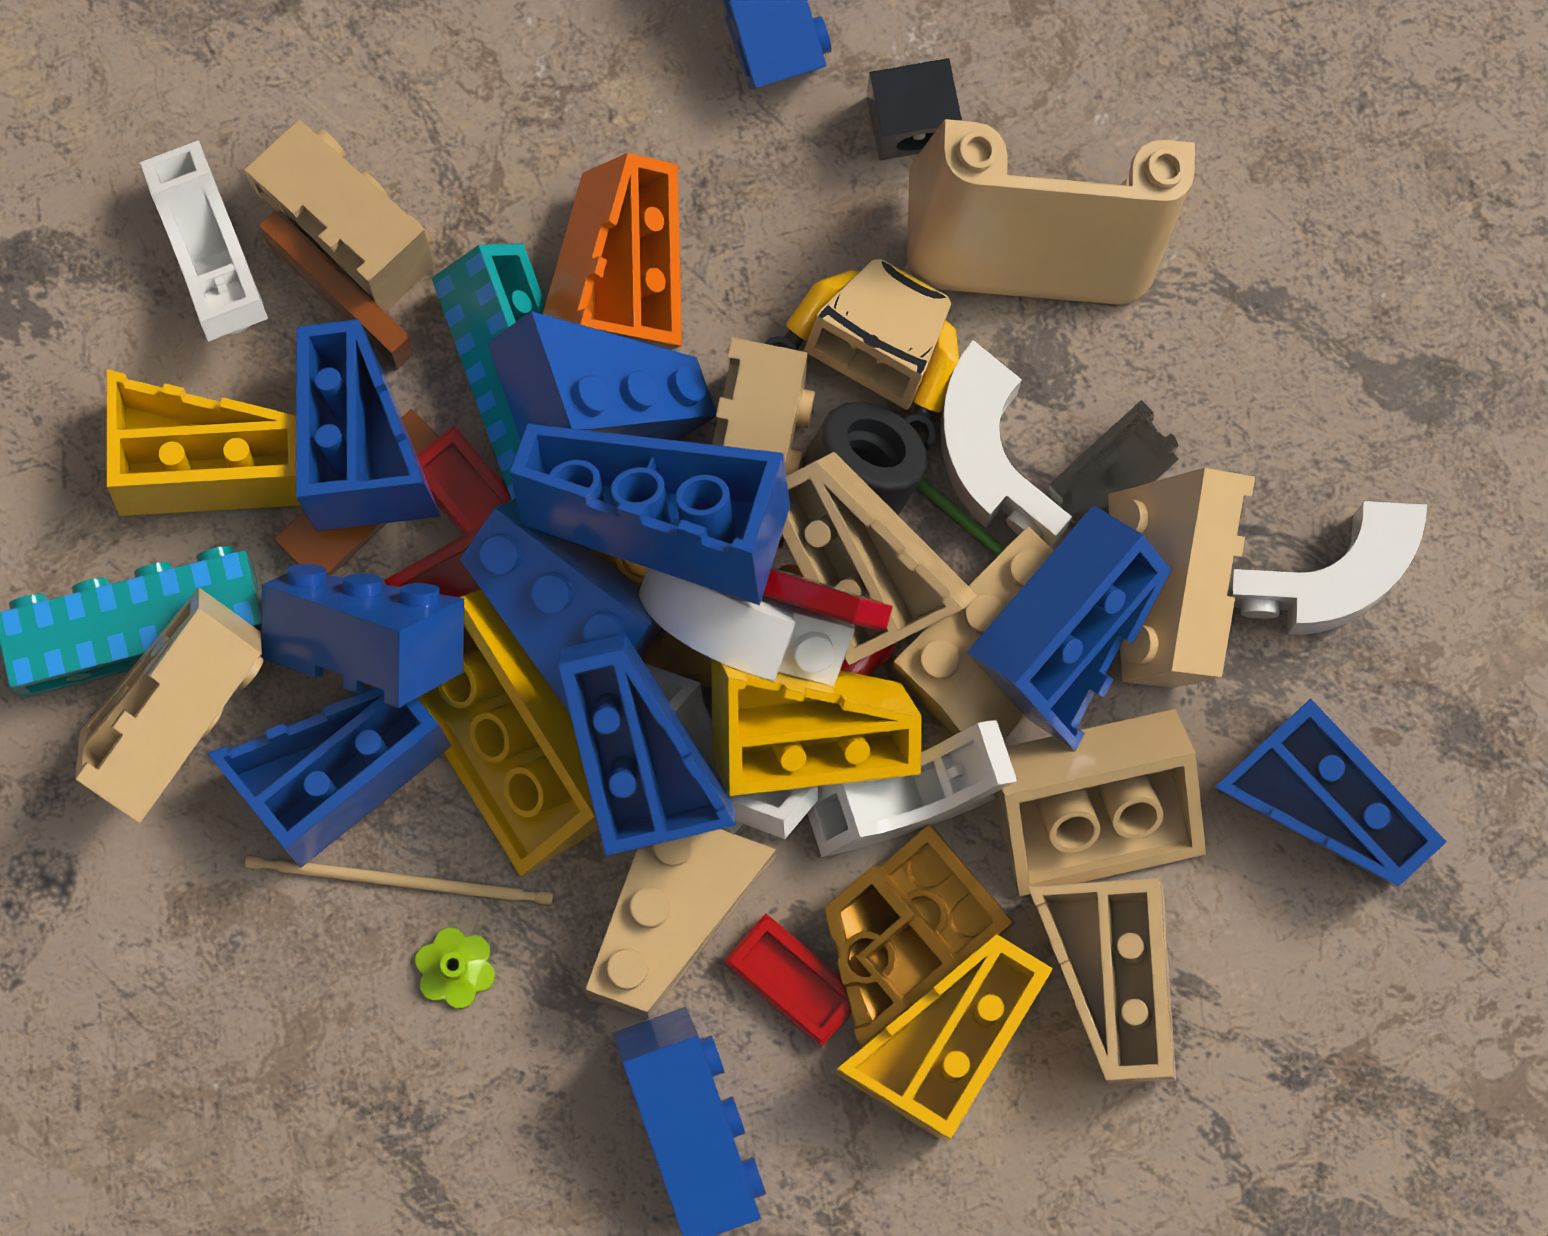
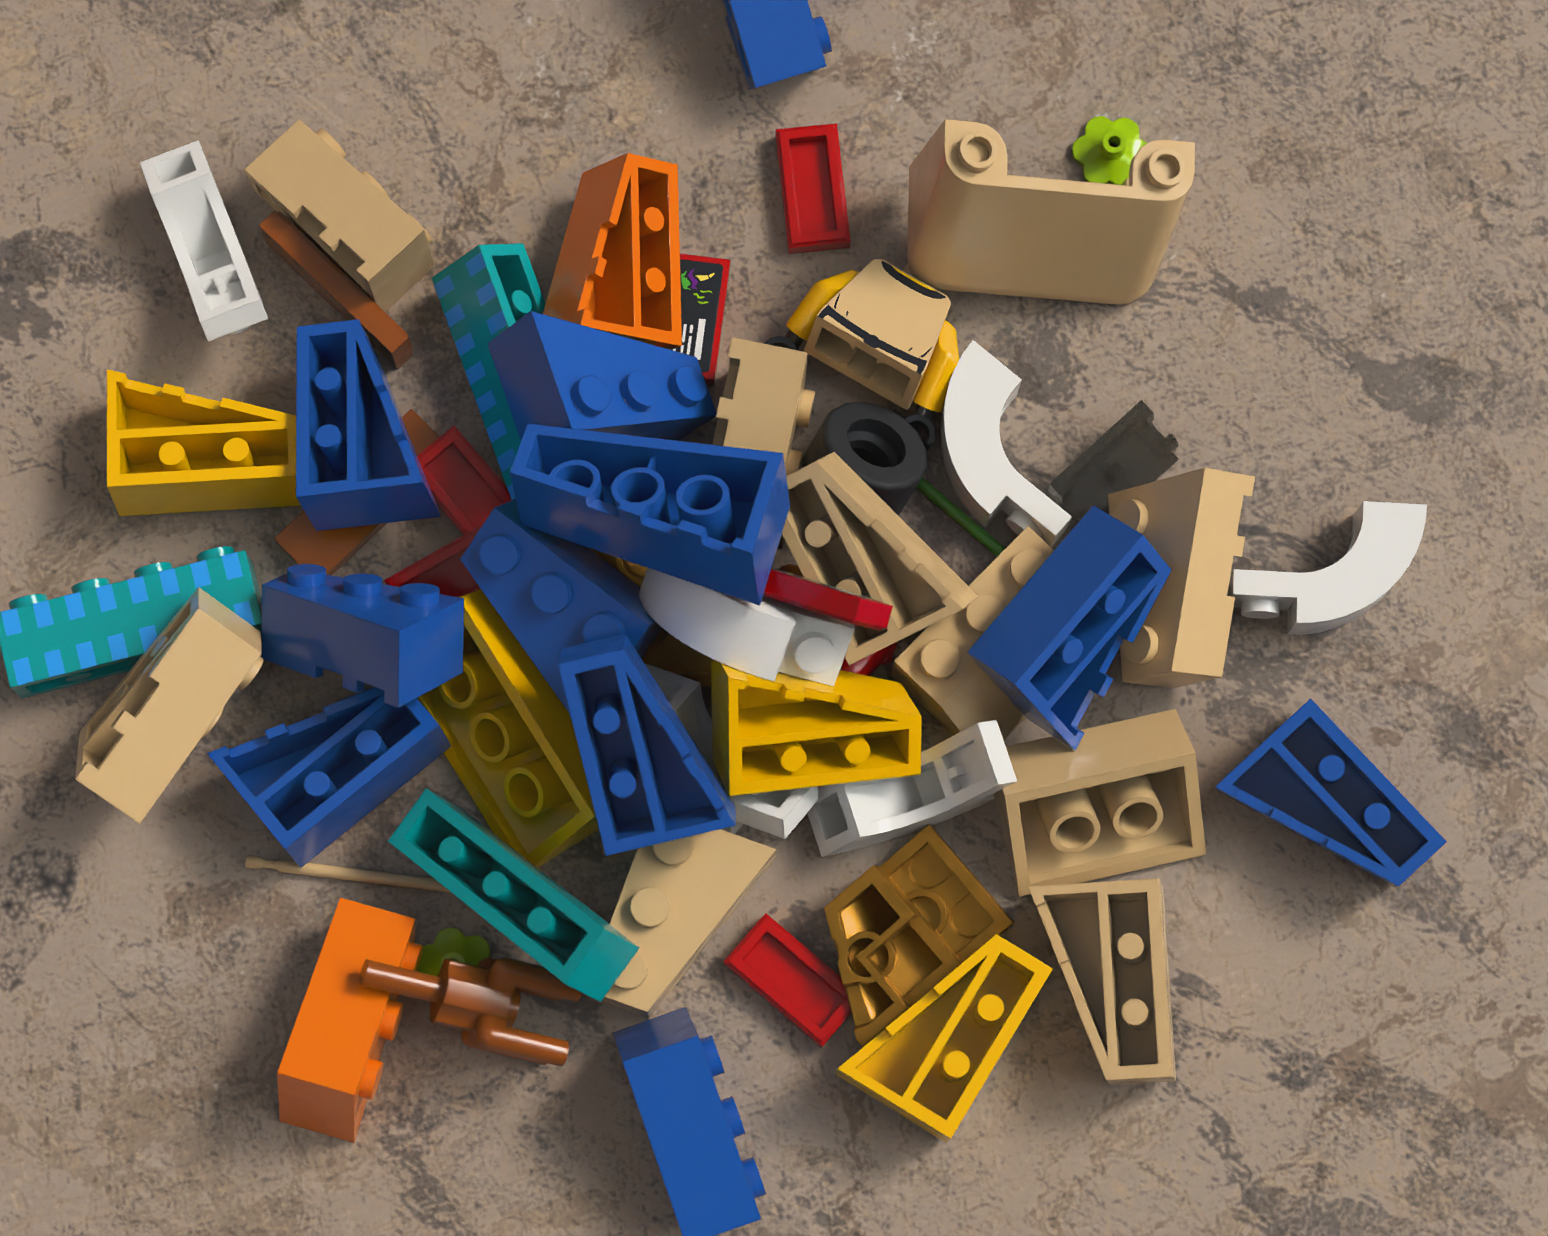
black piece [867,58,962,161] -> none
none -> orange wedge [277,897,424,1143]
none -> dark orange plant [359,957,582,1067]
none -> teal brick [388,788,639,1002]
none -> black tile [673,253,731,385]
none -> red tile [775,123,851,254]
none -> lime plant [1072,116,1147,185]

